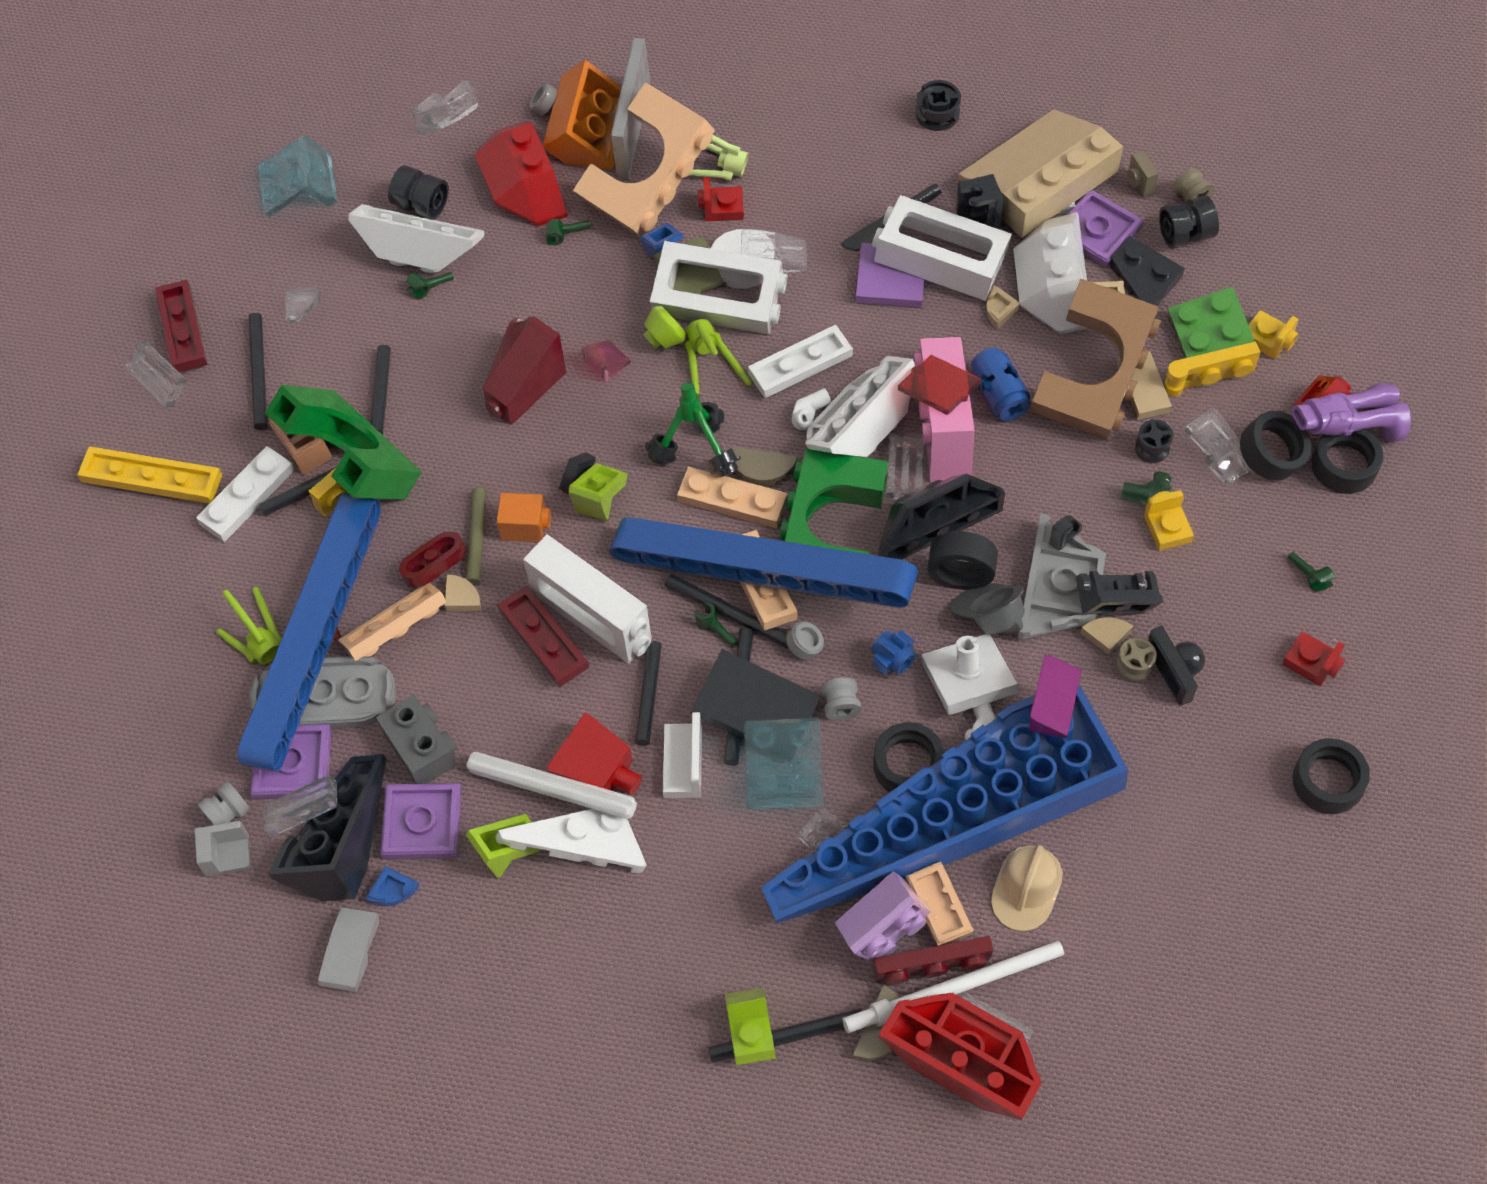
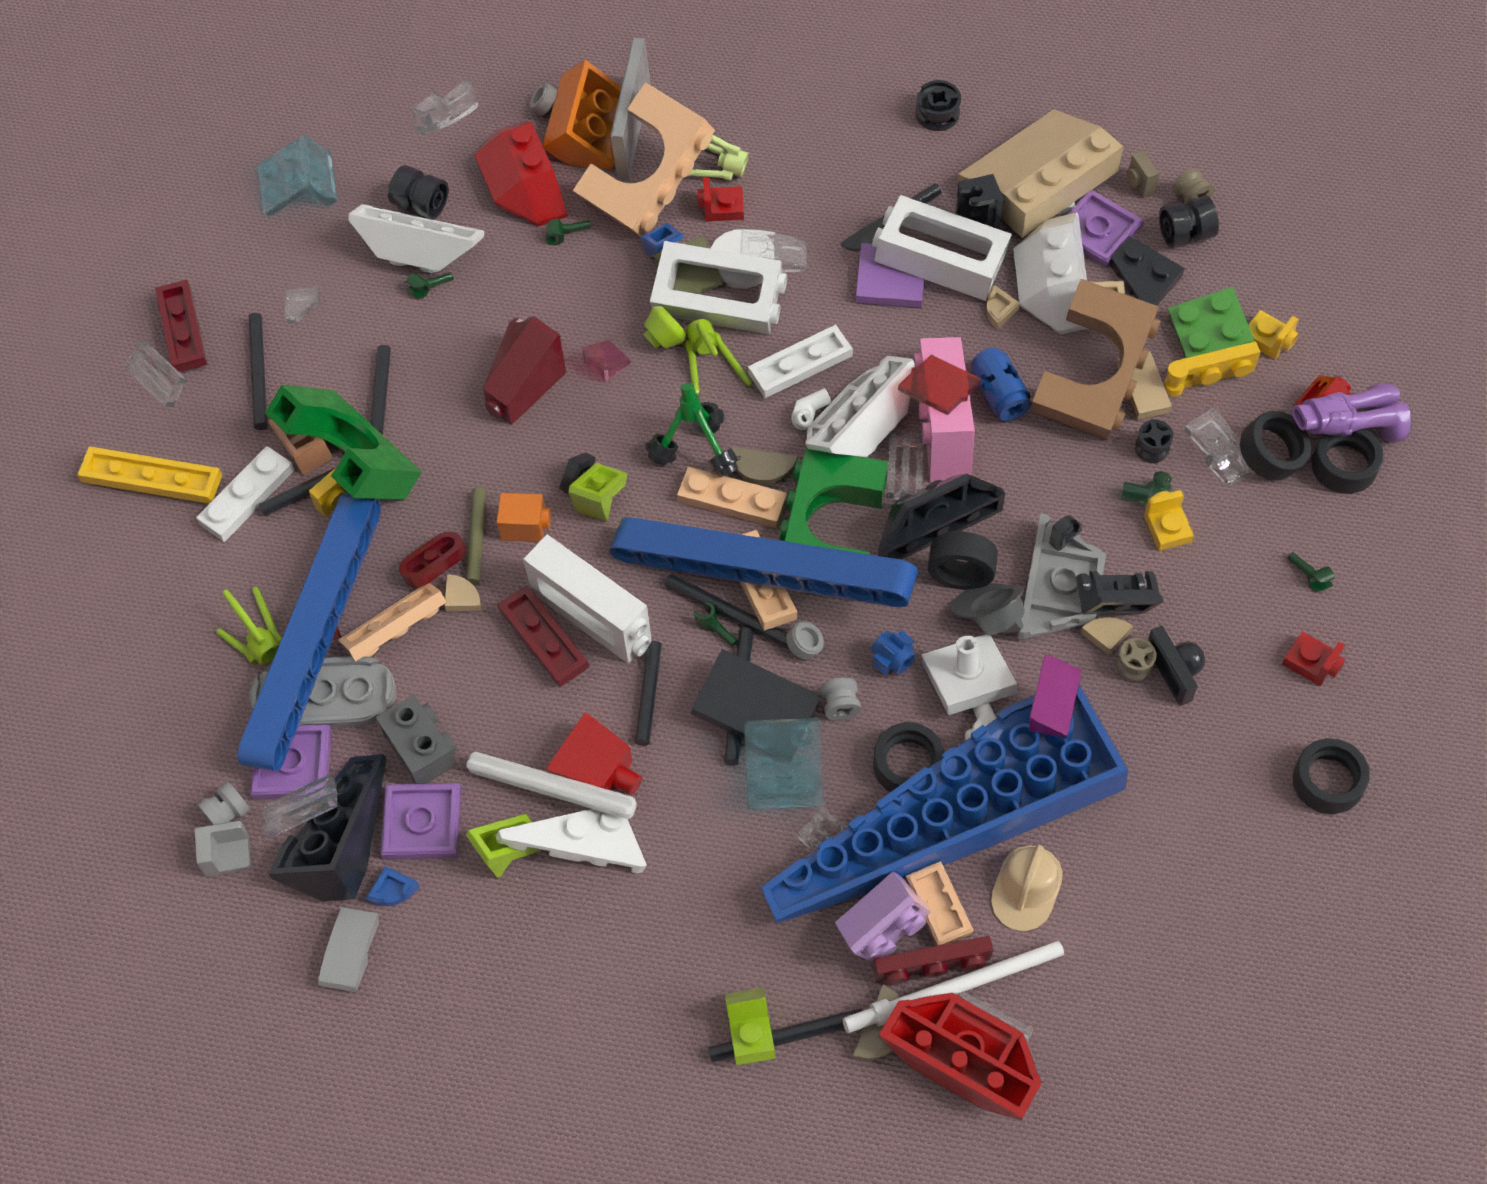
white panel [663,712,702,798] -> none

